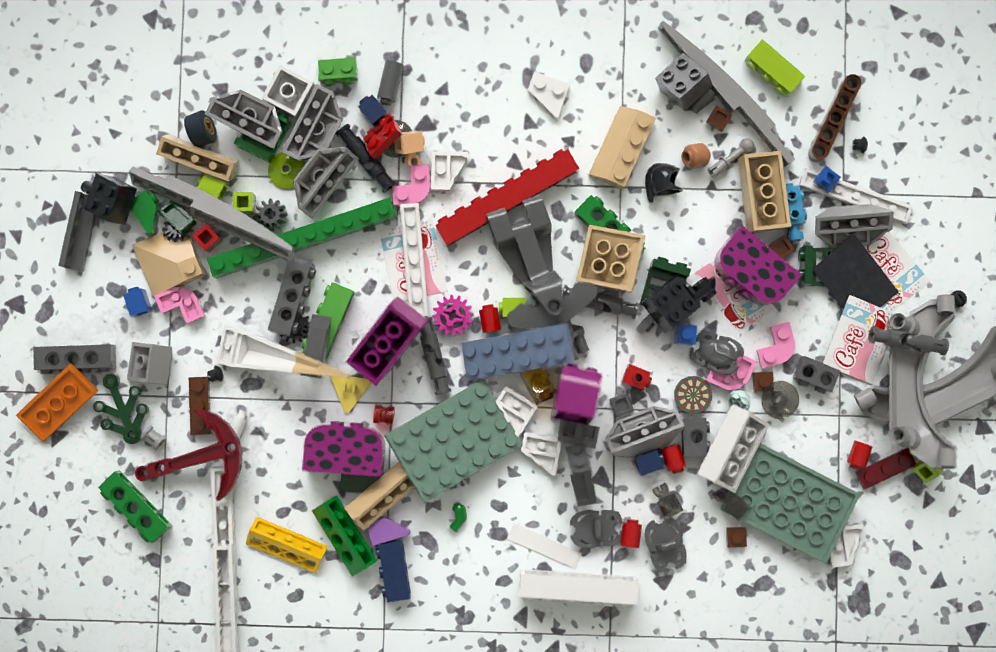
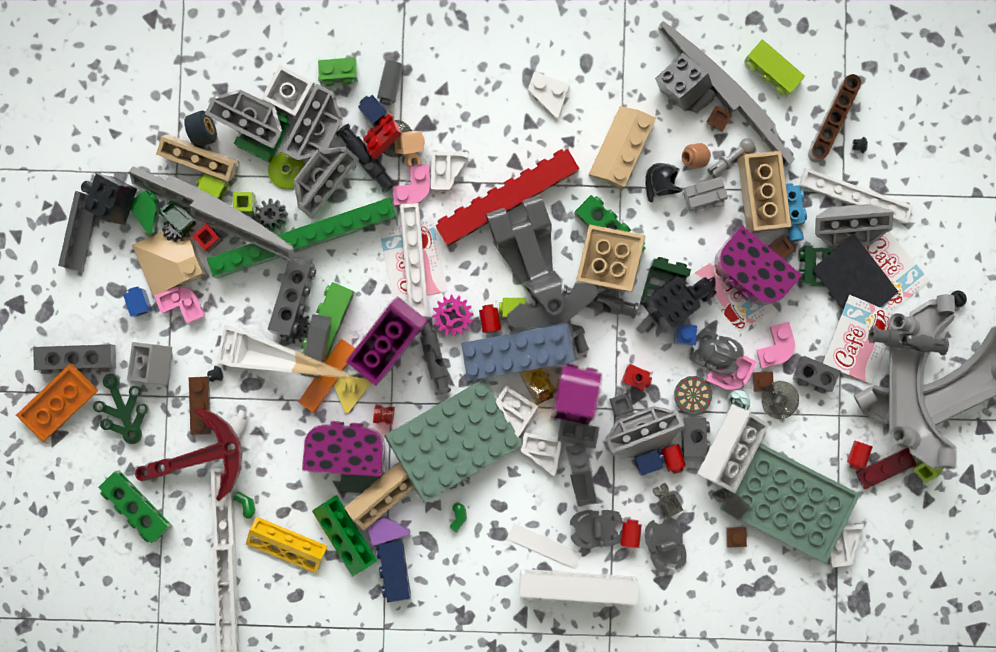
light grey bush [140,425,166,451] -> none
blue tile [813,166,841,193] -> none
none -> green arm [233,491,256,519]
none -> orange tile [298,339,355,413]
none -> light grey brick [683,177,728,213]

